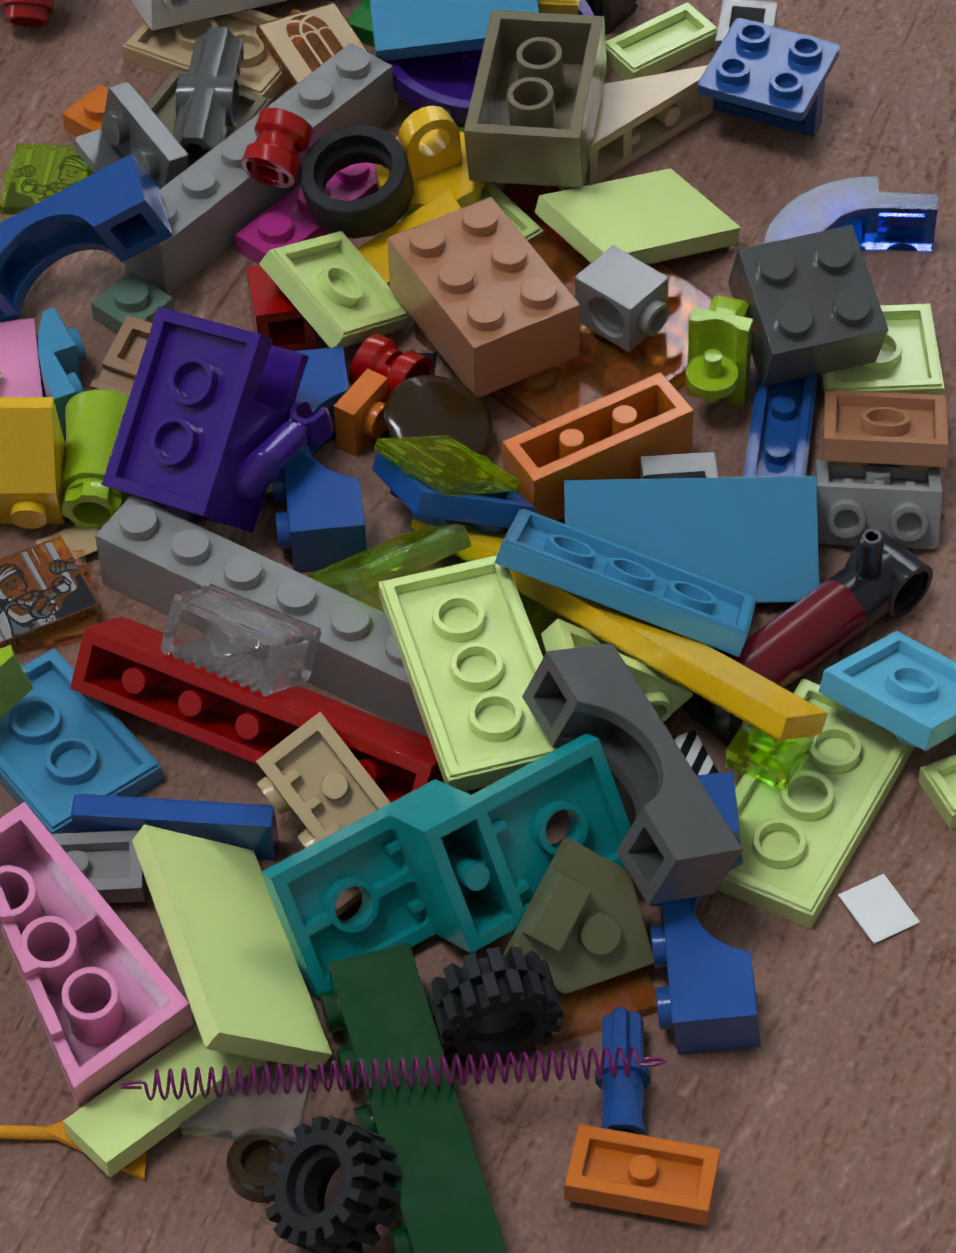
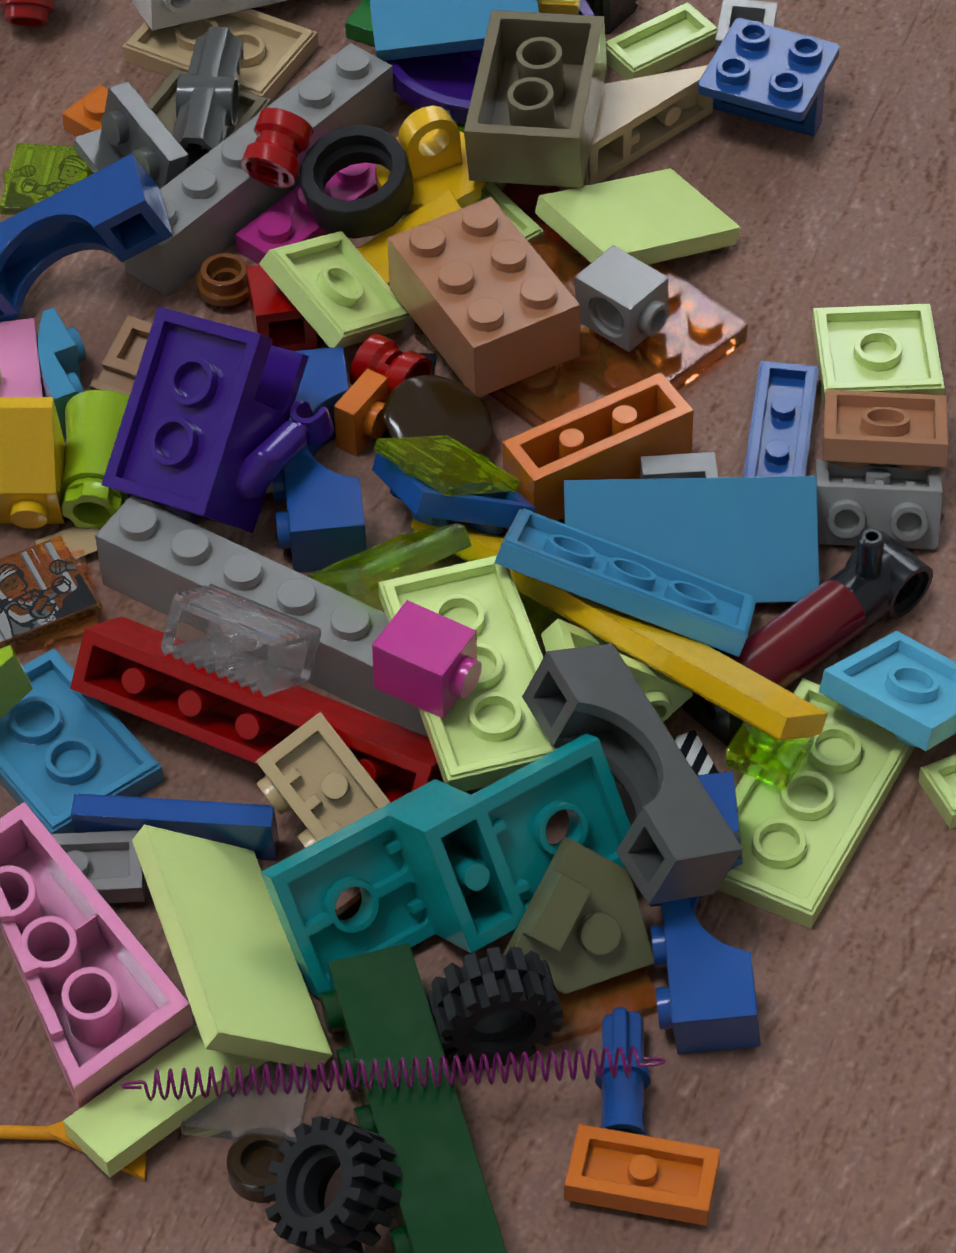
sand green plate [91,272,175,335] -> none
piece [256,2,369,87] -> none
lime hips [686,295,753,407] -> none
dark grey brick [728,225,889,387] -> none
clear blue arch [763,176,938,252] -> none
white sticker [838,874,920,944] -> none
none -> dark orange plate [196,253,249,306]
none -> dark pink brick [372,600,482,719]

